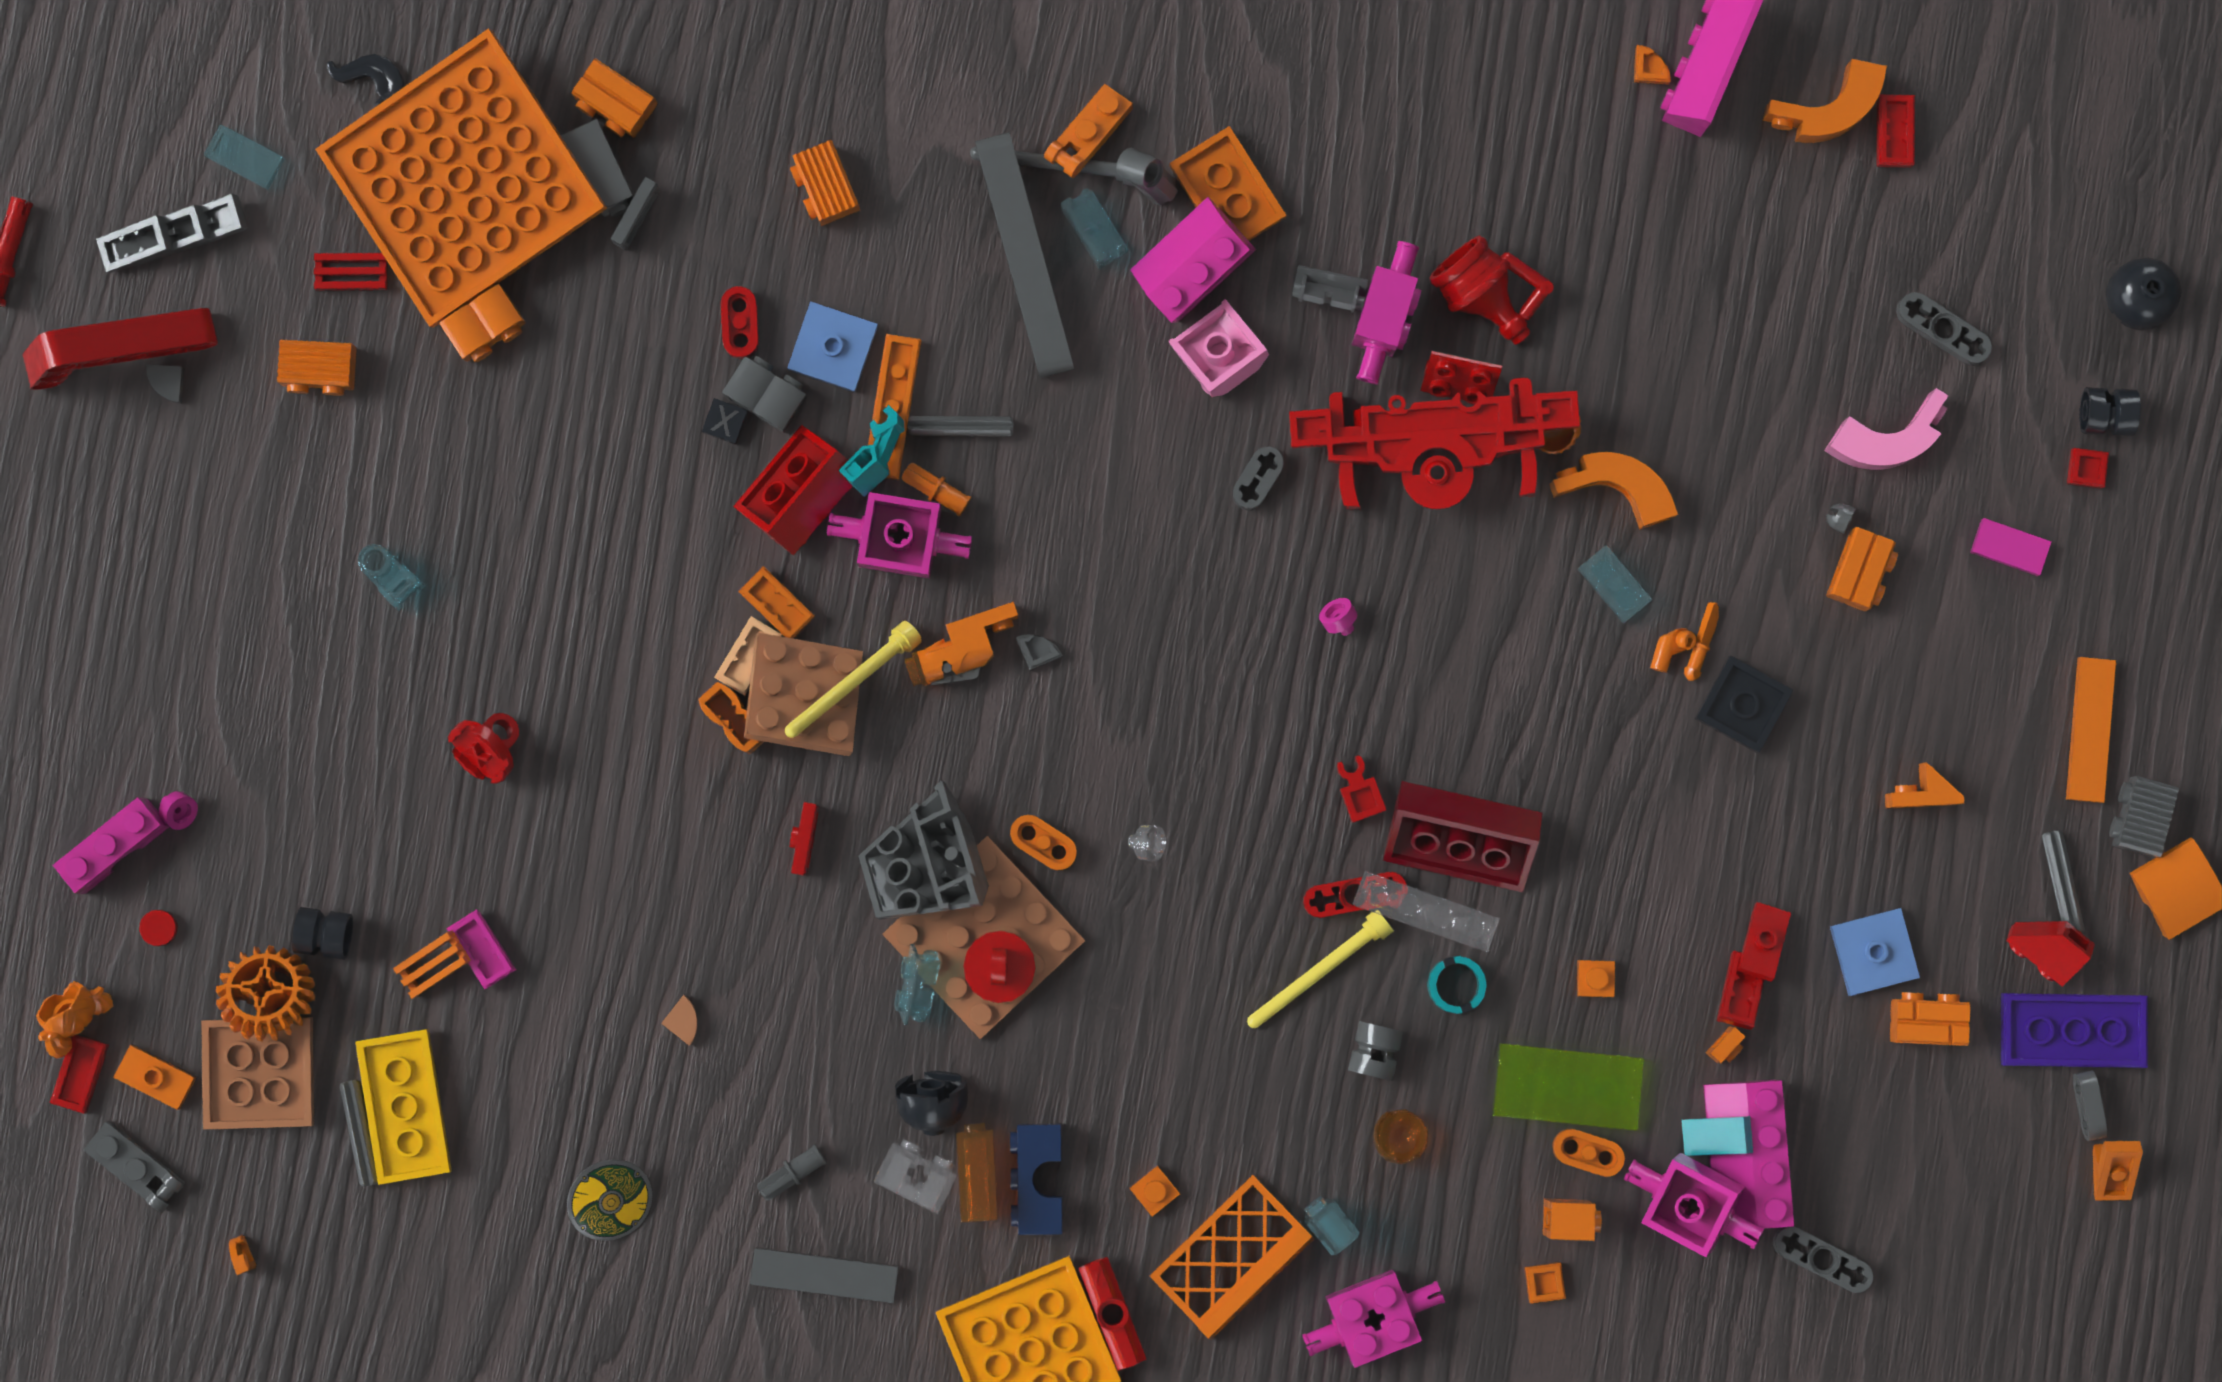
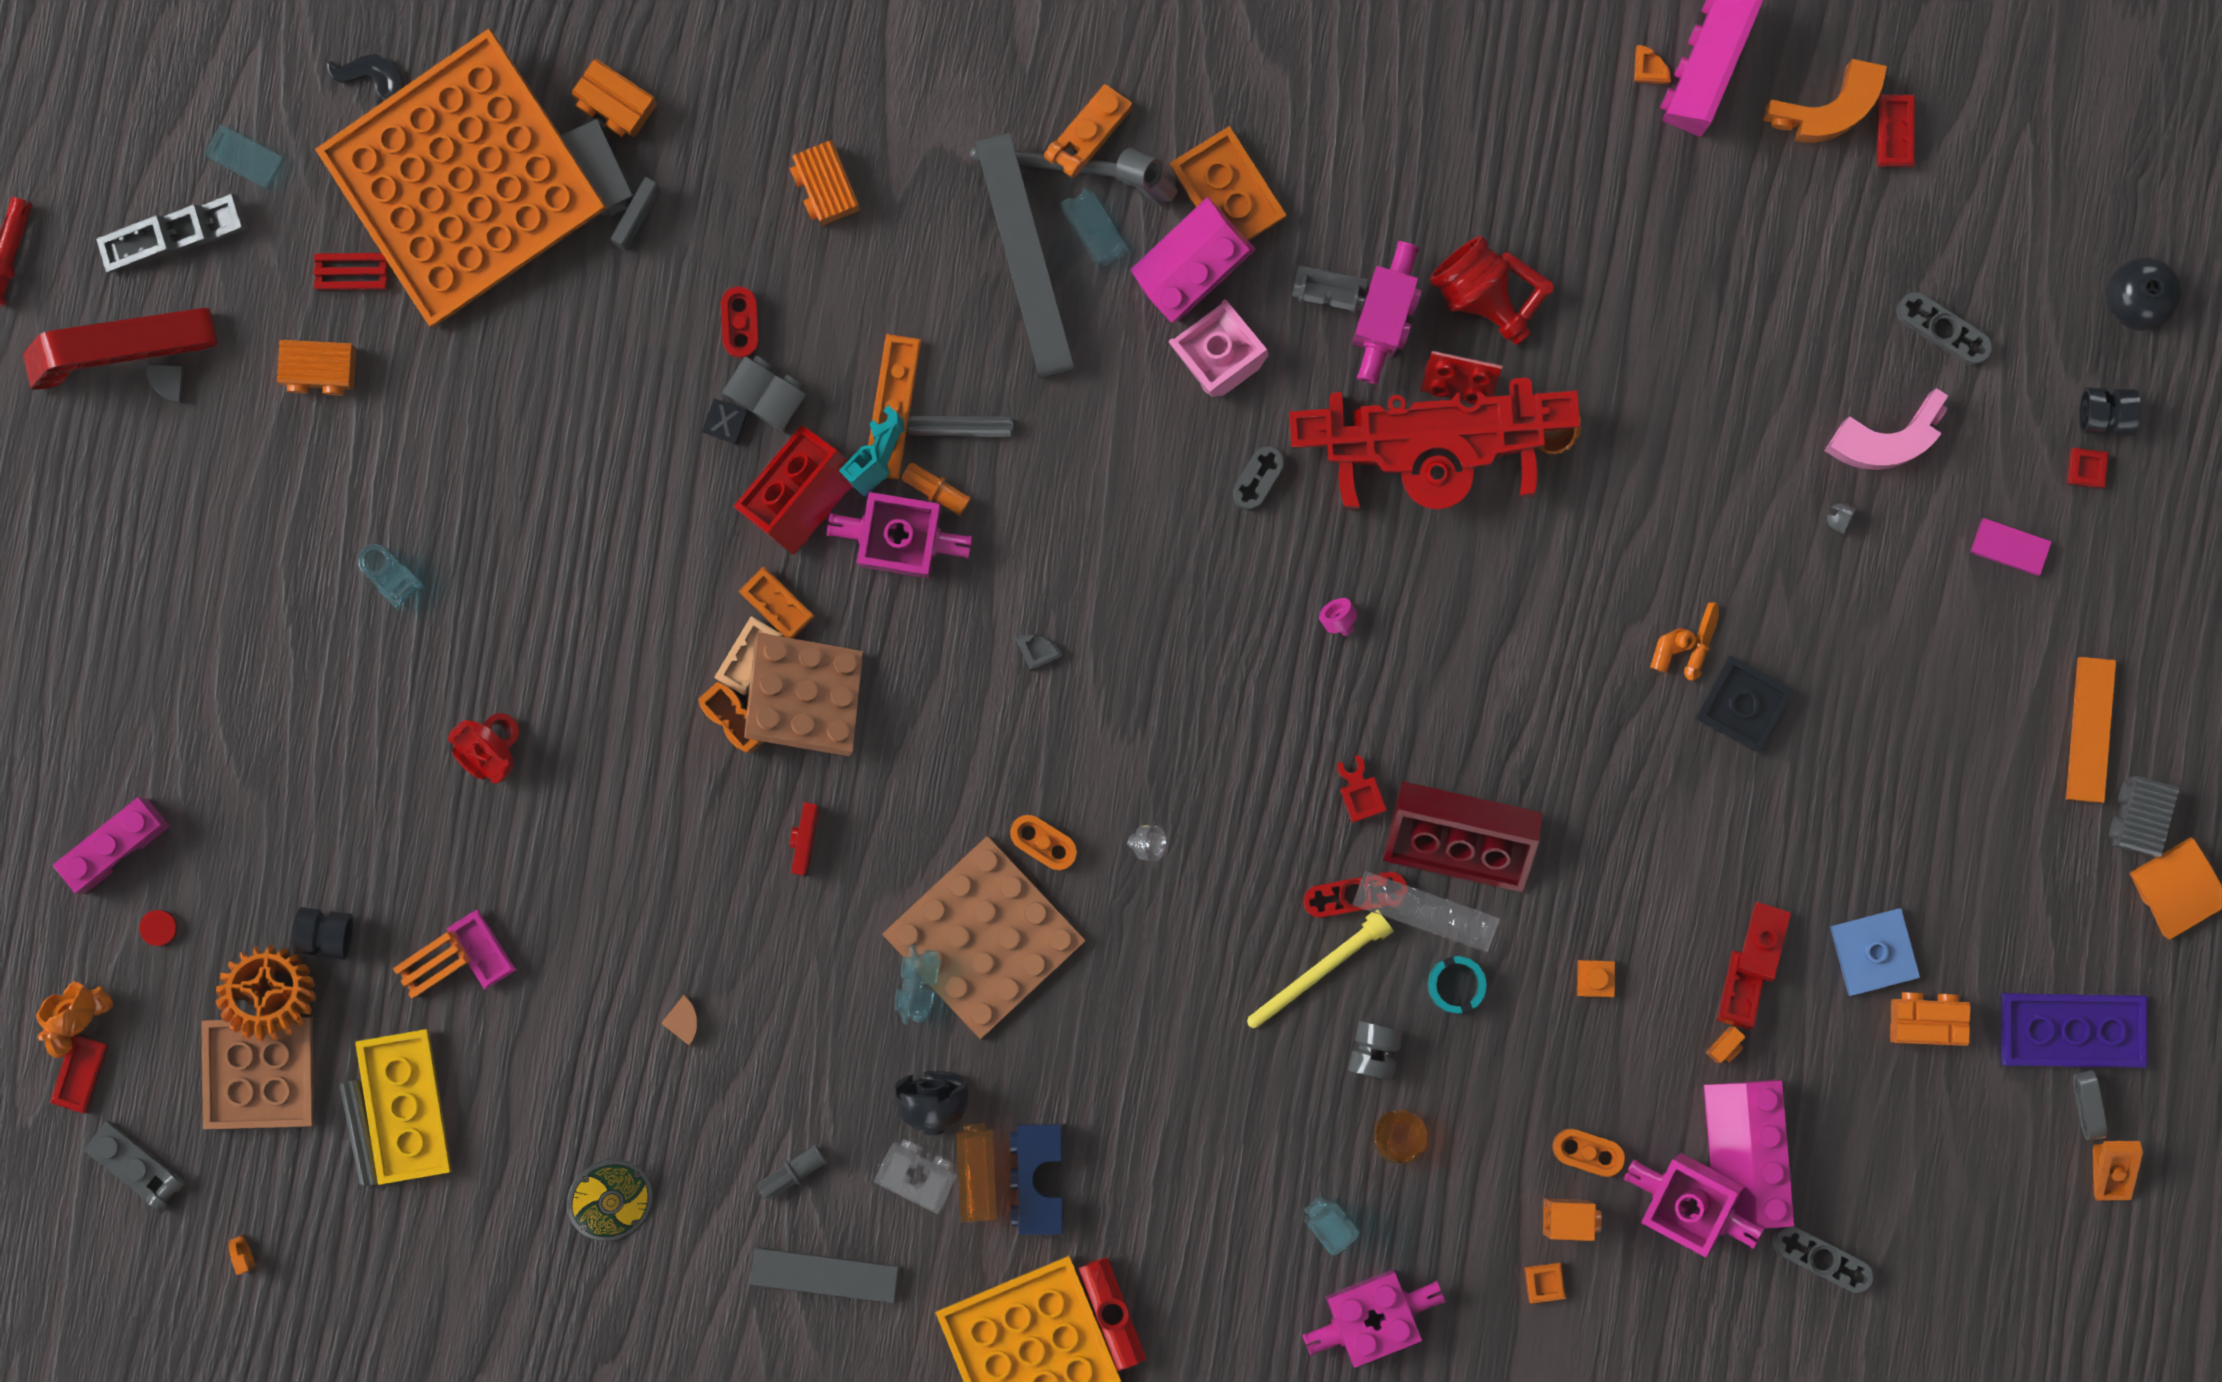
orange plate [113,1045,197,1110] -> none
dark pink tile [159,791,198,830] -> none
orange brick [439,284,526,363] -> none
light yellow piece [785,621,922,738] -> none
medium blue plate [787,301,878,393] -> none
dark grey wedge [858,780,989,920] -> none
orange plate [904,602,1019,687] -> none
red tile [963,931,1036,1003] -> none
orange plate [1129,1165,1180,1217] -> none
orange fence [1150,1175,1315,1340] -> none
clear neon green tile [1493,1043,1644,1130] -> none
orange arch [1549,452,1678,530] -> none
clear light blue plate [1578,545,1652,624] -> none
tile [1682,1116,1753,1156] -> none
orange brick [1826,527,1898,611] -> none
orange slope [1885,762,1965,809] -> none
red slope [2006,921,2095,987] -> none
dark grey axle [2042,830,2085,933] -> none

